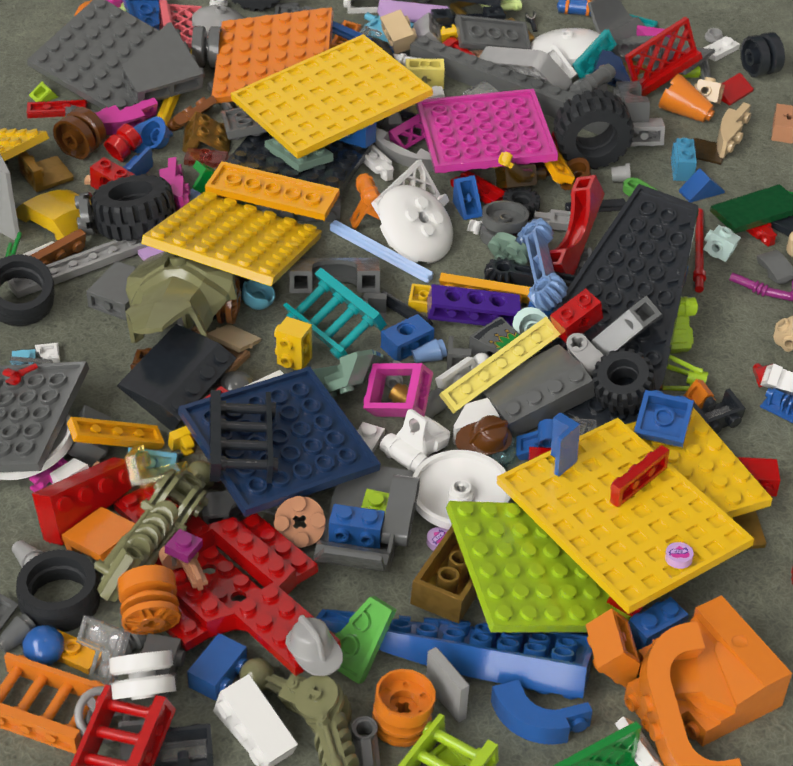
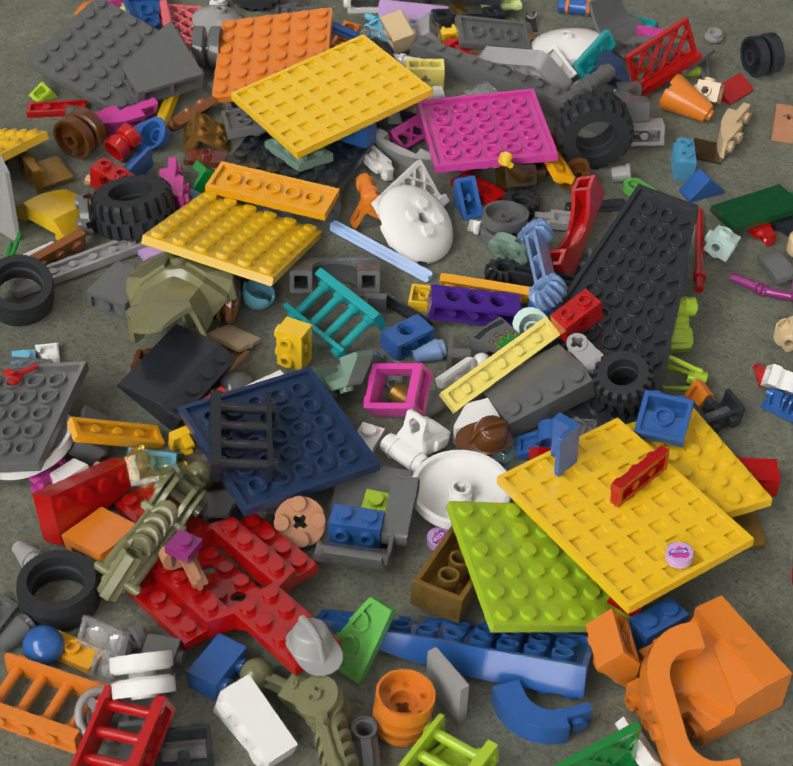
orange wheel [117,565,181,635] -> none
slope [591,295,662,356] -> none
white plate [704,36,740,61] -> none

